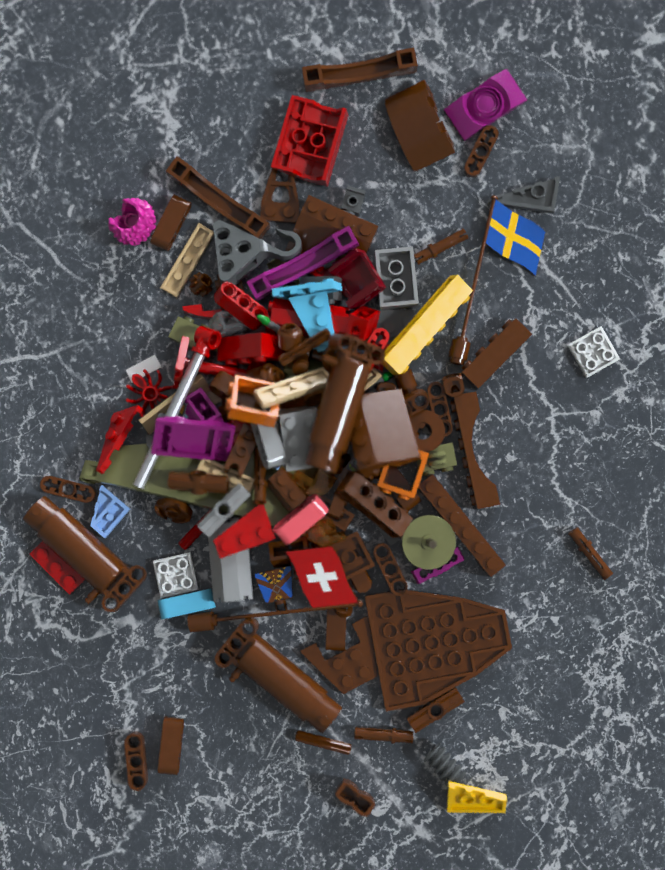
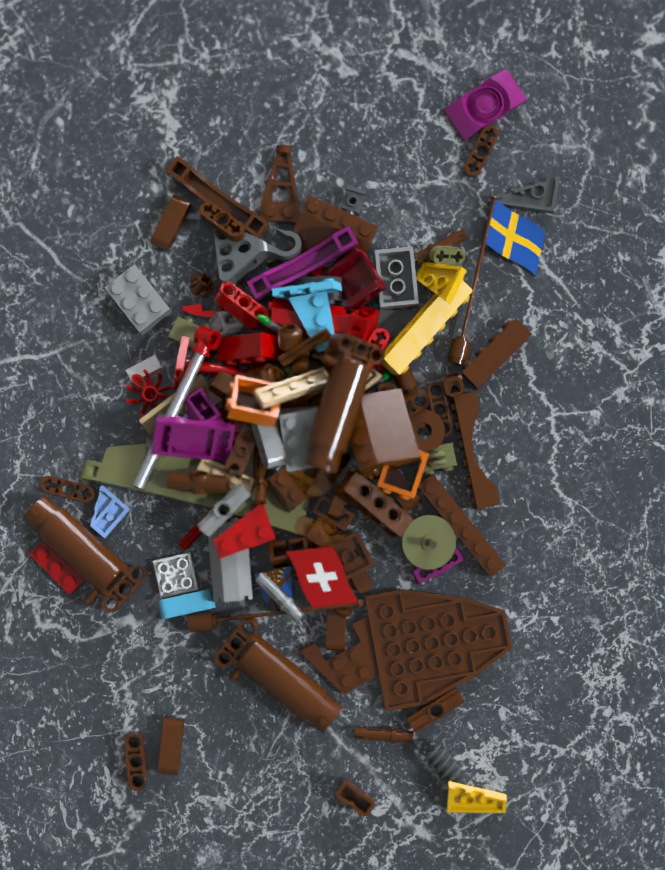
red wing [96,405,143,474] -> none
dark pink hair [108,198,156,246] -> none
reddish brown tile [154,498,193,524] -> none
tan tile [160,223,214,298] -> none
red piece [271,95,349,187] -> none
coral beam [273,494,329,545] -> none
reddish brown axle [295,730,352,755] -> none
reddish brown arch [302,47,418,92] -> none
reddish brown beam [373,543,408,596] -> none
reddish brown panel [385,79,455,171] -> none
white tile [567,326,620,378] -> none
reddish brown pin [568,527,613,580] -> none
none -> light grey brick [104,264,172,335]
none -> reddish brown beam [199,202,245,242]
none -> light grey pin [255,573,304,623]
none -> yellow wing [416,262,467,304]
none -> olive beam [429,245,465,265]

